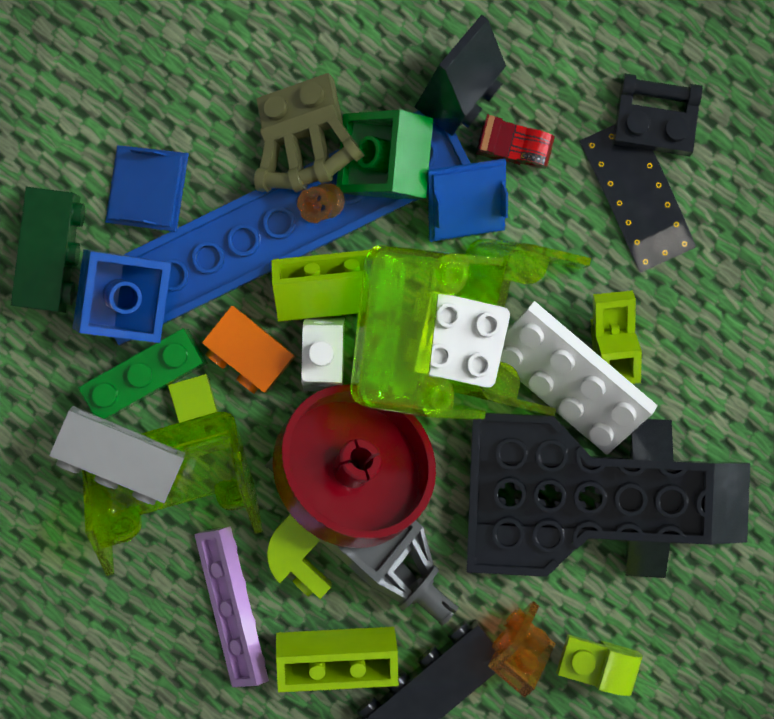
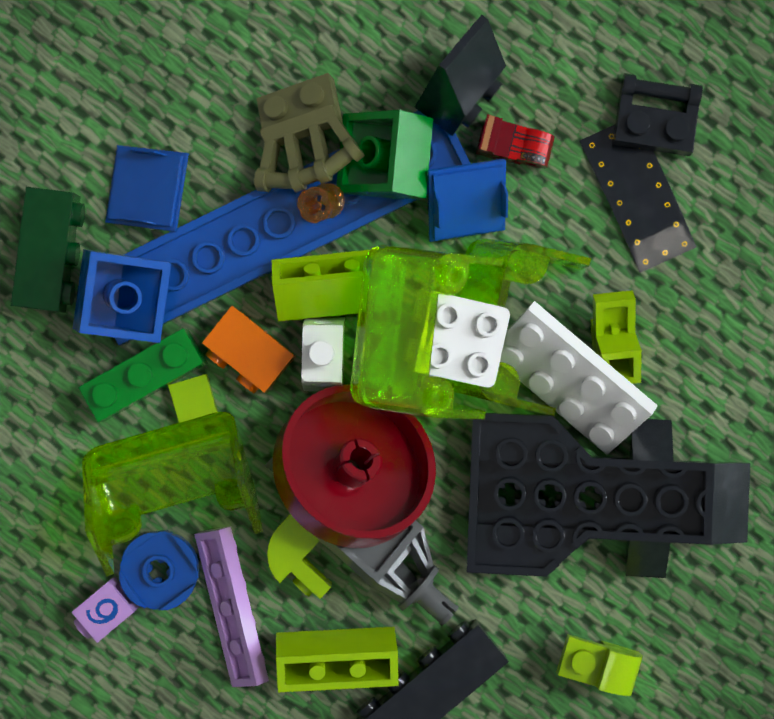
light grey brick [49,406,185,505] -> none
clear orange bracket [488,601,556,698] -> none
none -> lavender brick [72,577,140,643]
none -> blue plate [119,530,200,610]

